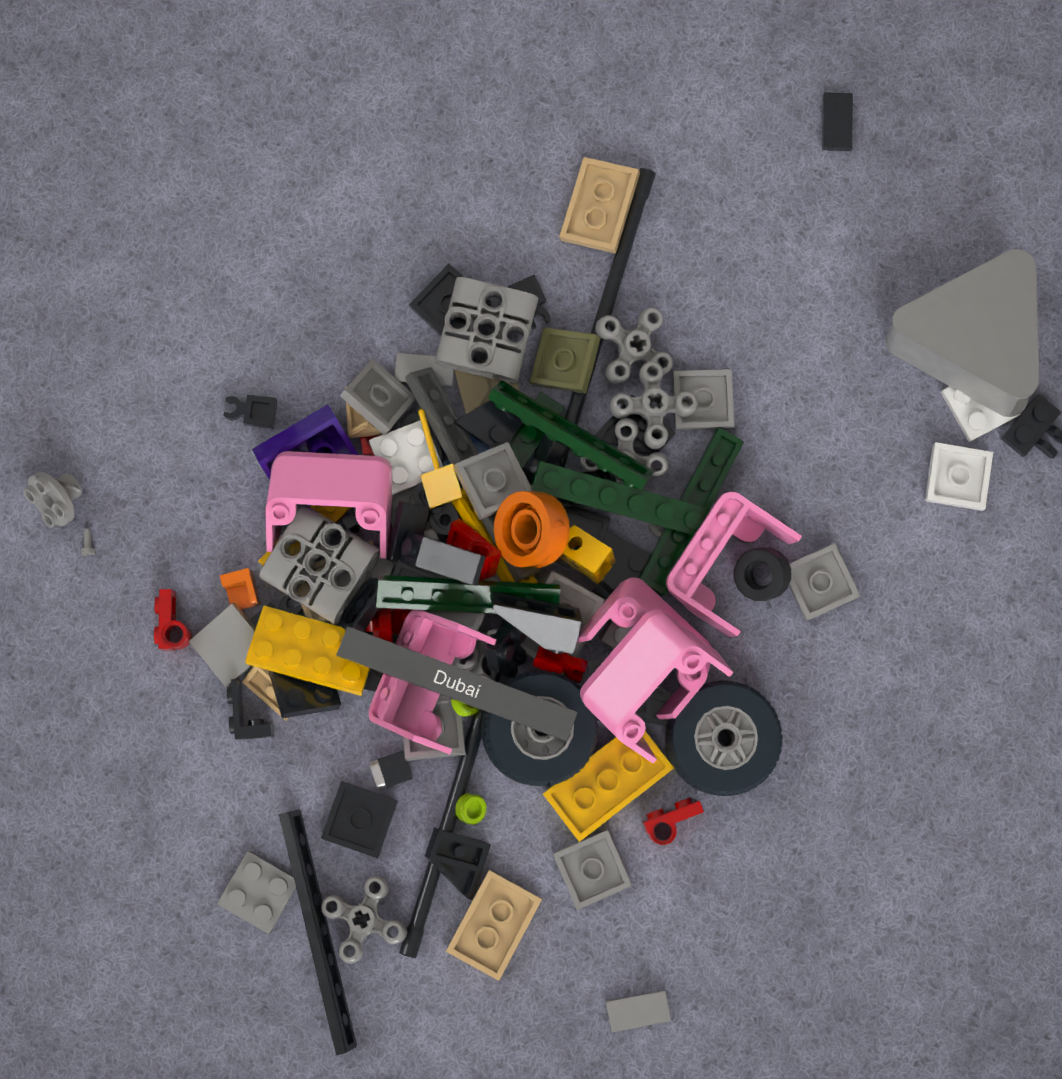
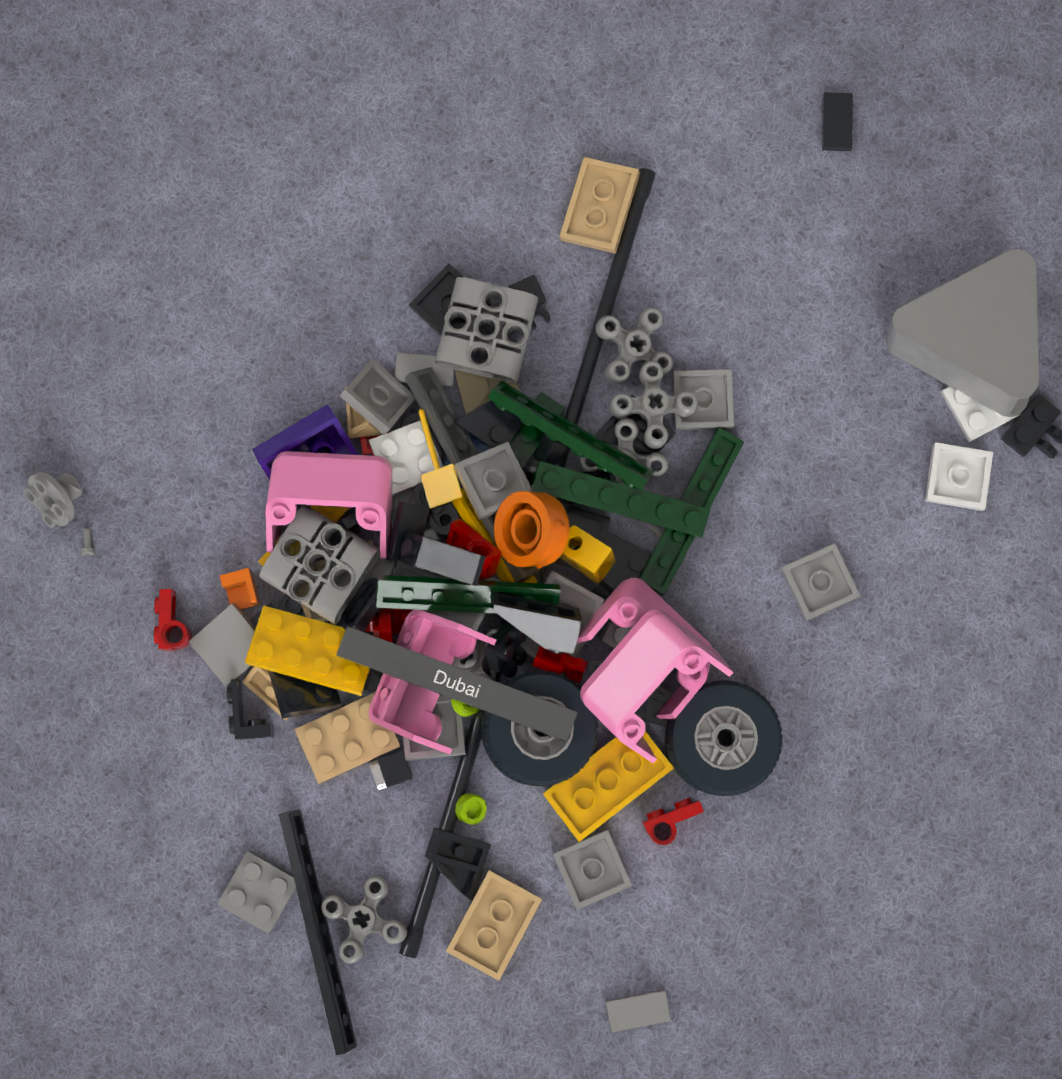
black plate [223,395,278,429] -> none
black plate [321,781,398,858] -> none
olive plate [529,328,600,394] -> none
bright pink windscreen [666,492,802,638] -> none
black tyre [734,547,791,601] -> none
none -> tan plate [294,692,401,784]

